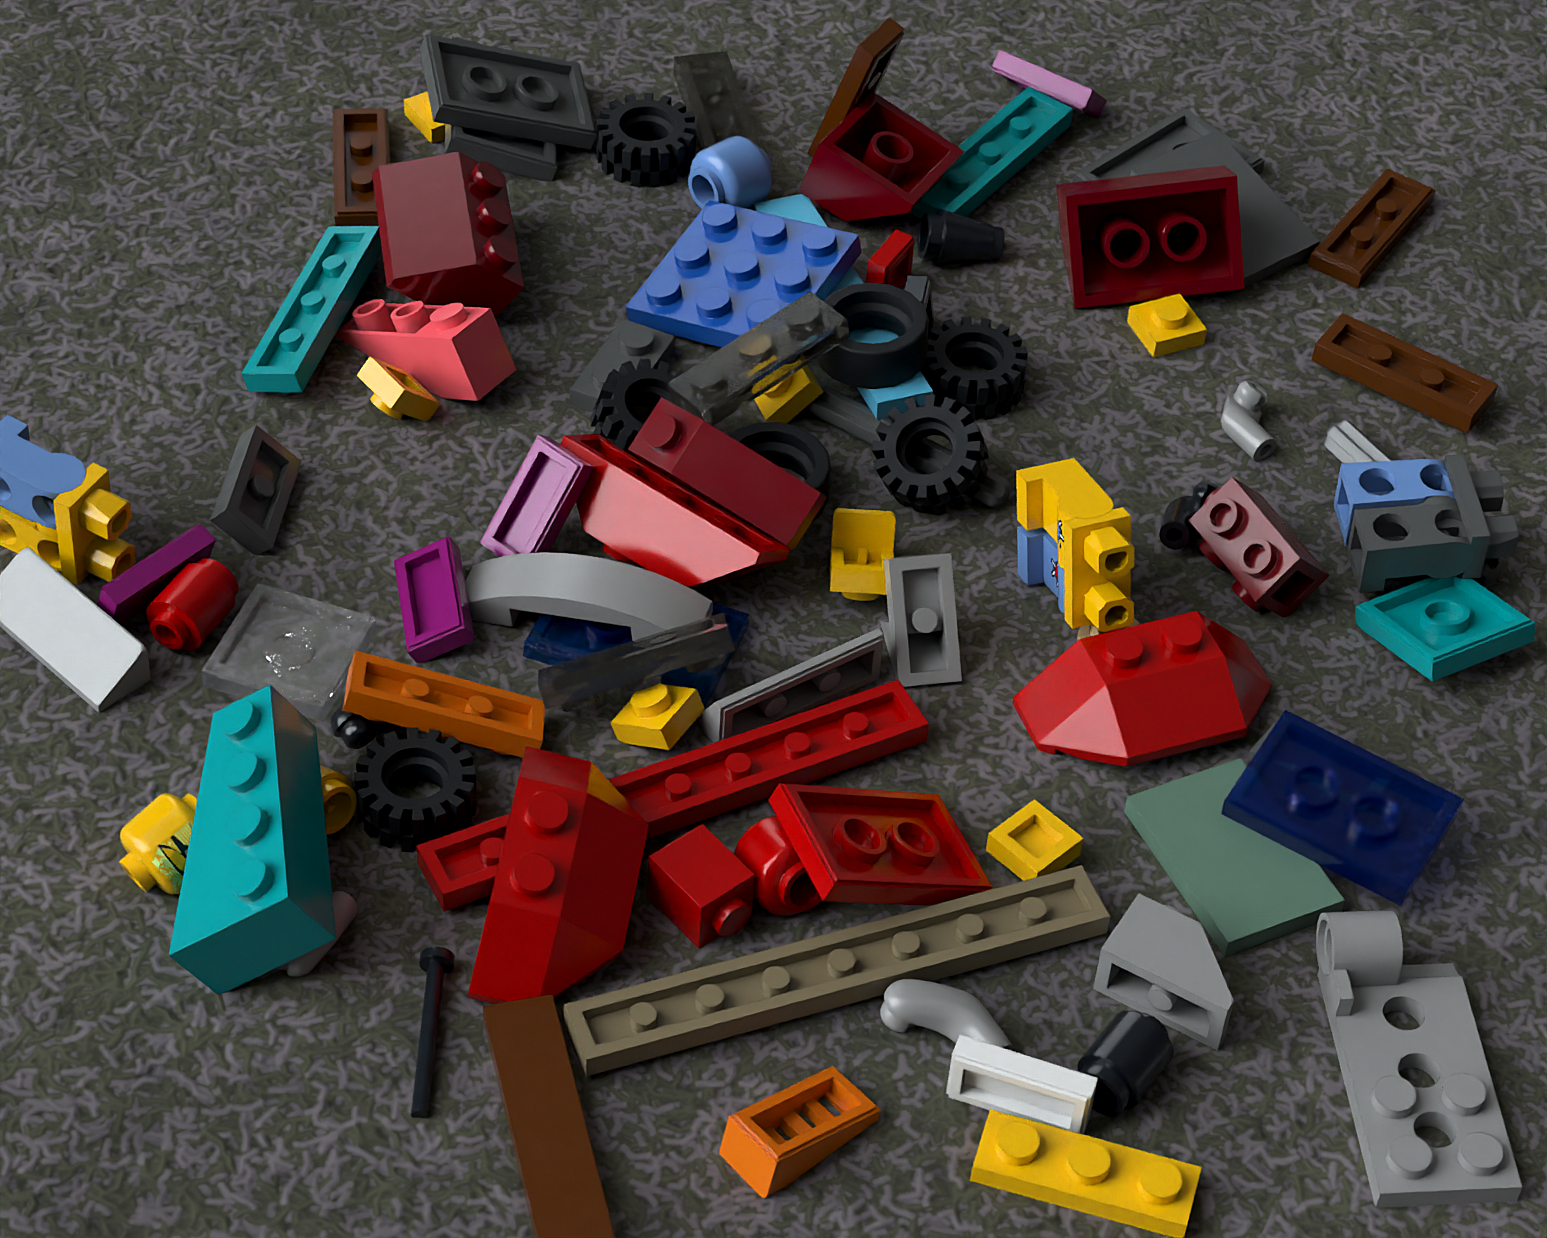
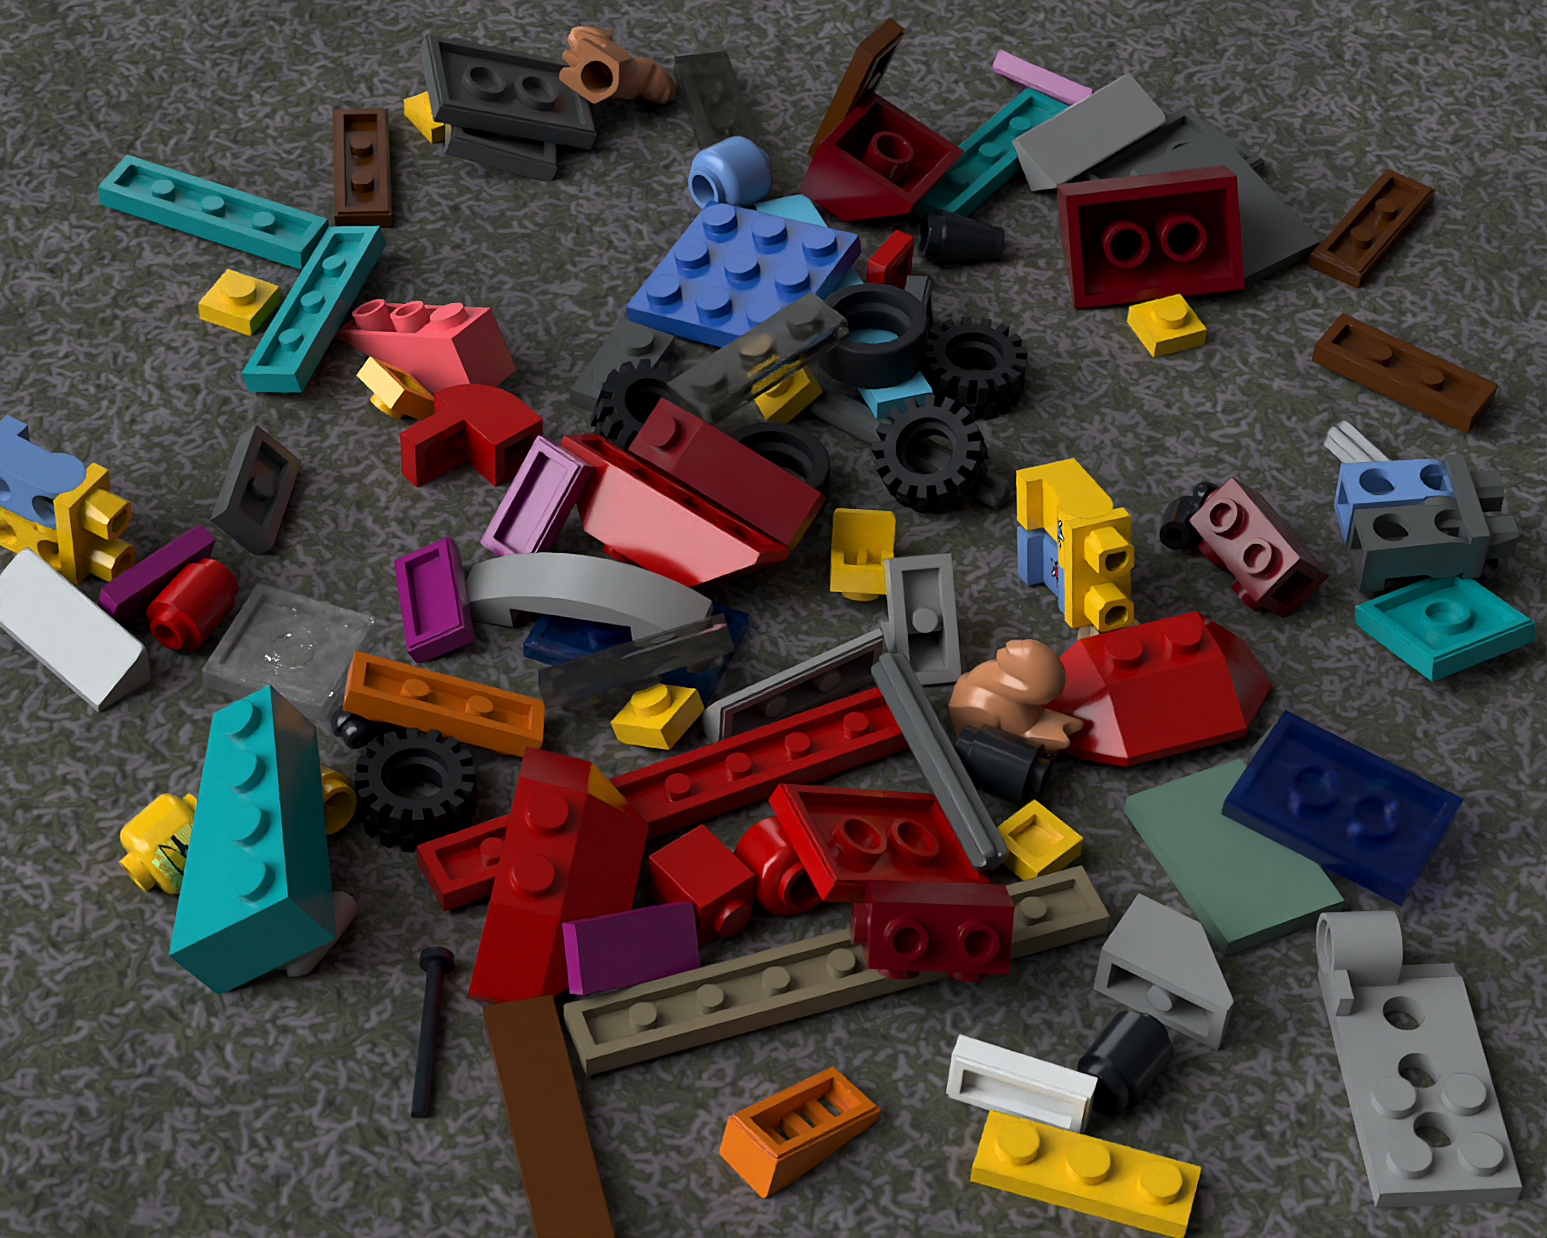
dark red slope [372,152,524,319] -> none
black tyre [597,93,697,188] -> none
light grey arm [880,979,1013,1051] -> none
light grey arm [1221,380,1277,462] -> none
none -> teal plate [98,154,328,270]
none -> yellow plate [198,269,280,336]
none -> red brick [400,384,543,487]
none -> nougat animal [559,26,675,104]
none -> magenta tile [562,901,700,995]
none -> dark red brick [850,879,1015,982]
none -> dark grey axle [871,652,1009,872]
none -> nougat animal [948,639,1084,761]
none -> black brick [955,724,1053,807]
none -> light grey slope [1011,74,1167,191]

